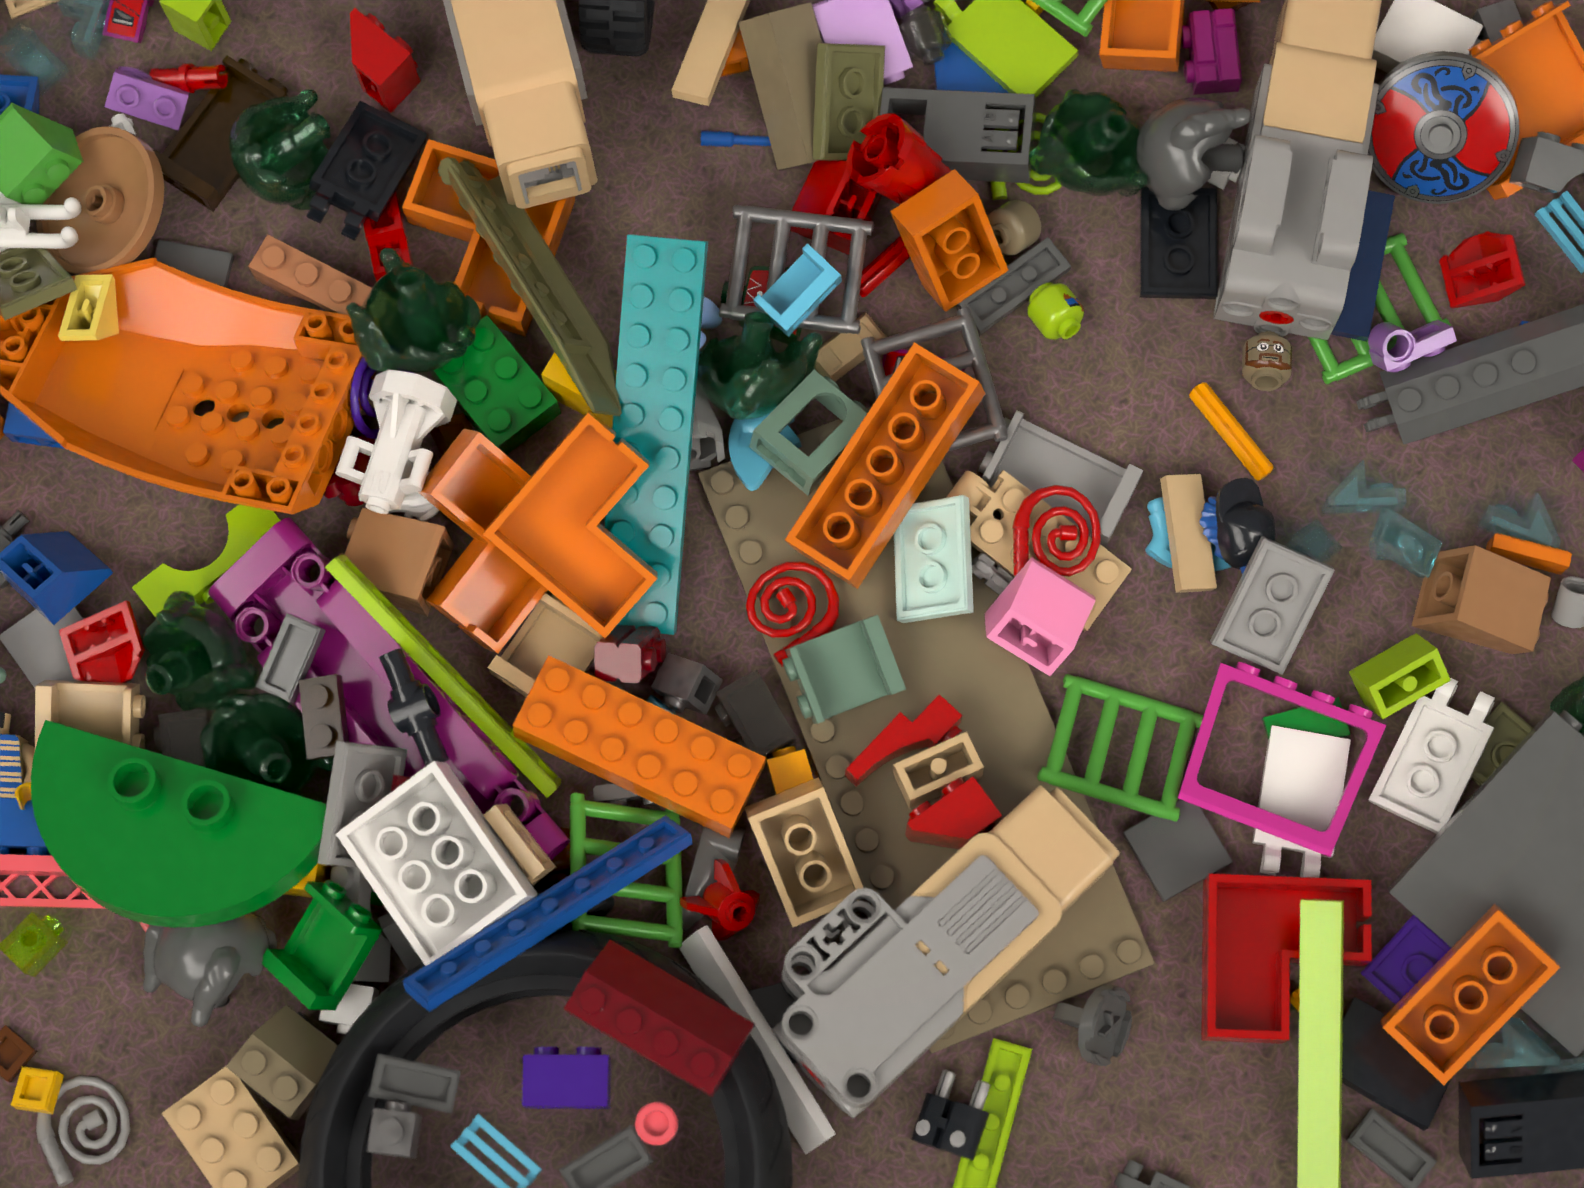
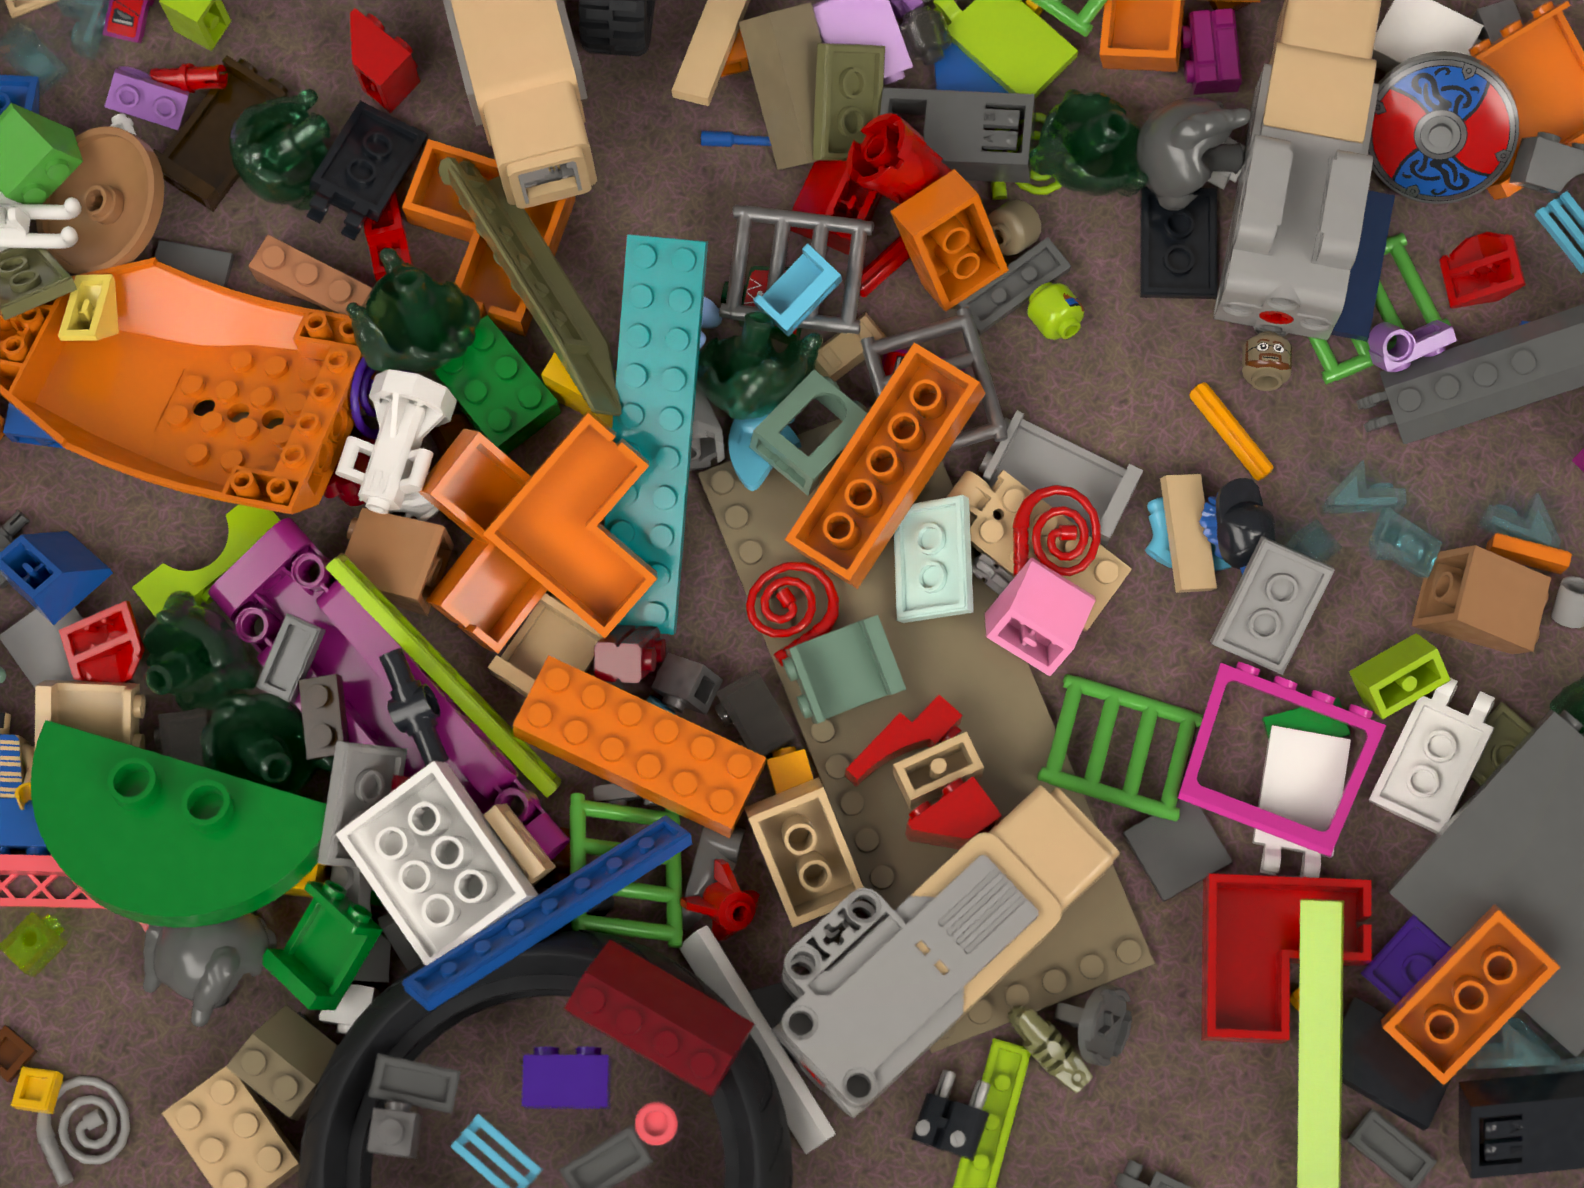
none -> olive hinge [1007,1005,1093,1093]

